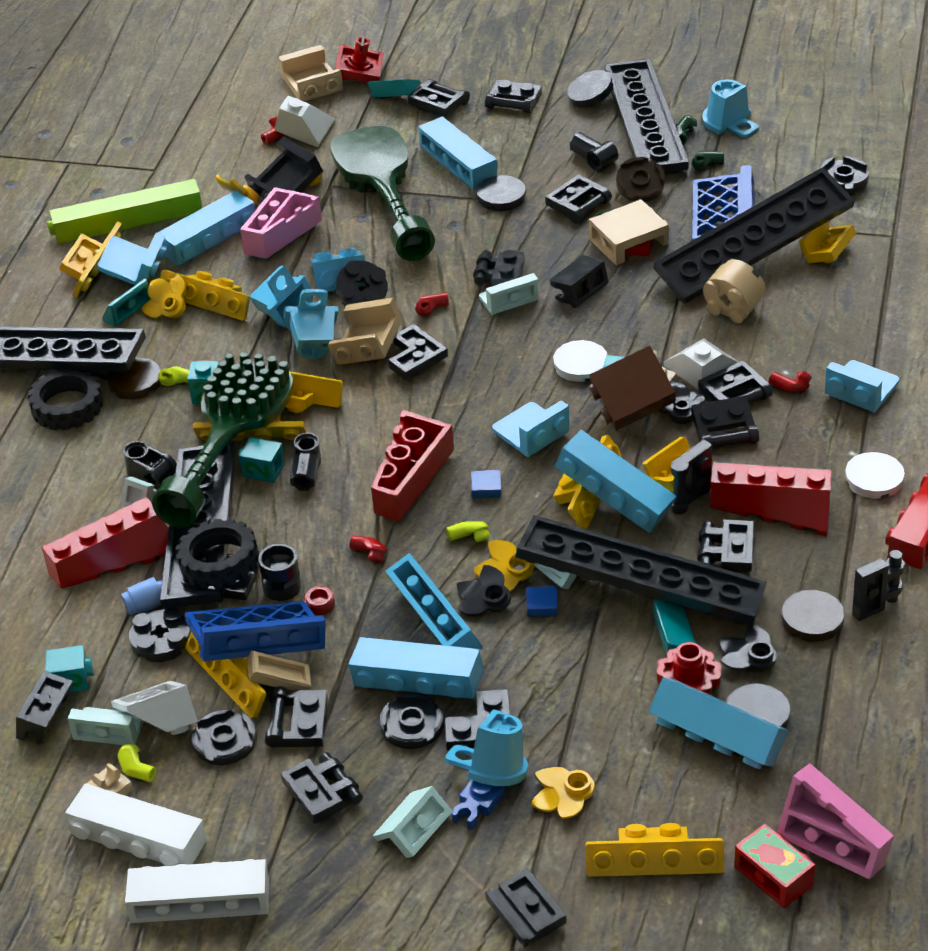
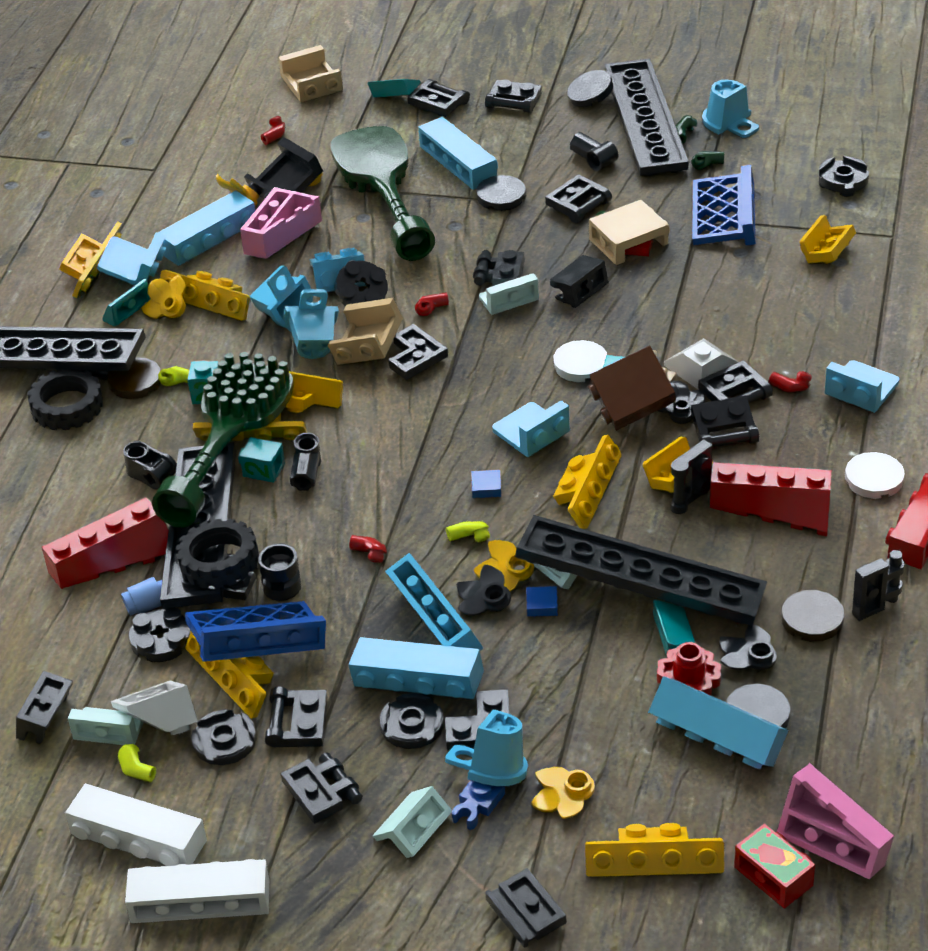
brick [46,645,94,692] -> none
lime brick [47,179,202,244] -> none
tan tile [86,763,133,796] -> none
light aqua tile [120,477,157,507] -> none
tan tile [247,650,311,690] -> none
white slope [275,96,335,148] -> none
red tile [304,586,335,615] -> none
red plate [334,37,384,84] -> none
red wedge [371,410,454,522] -> none
medium azure brick [555,430,676,533] -> none
dark brown tile [616,157,665,202] -> none
black plate [653,167,854,304] -> none
plate [697,520,754,572] -> none
tan brick [703,259,766,323] -> none

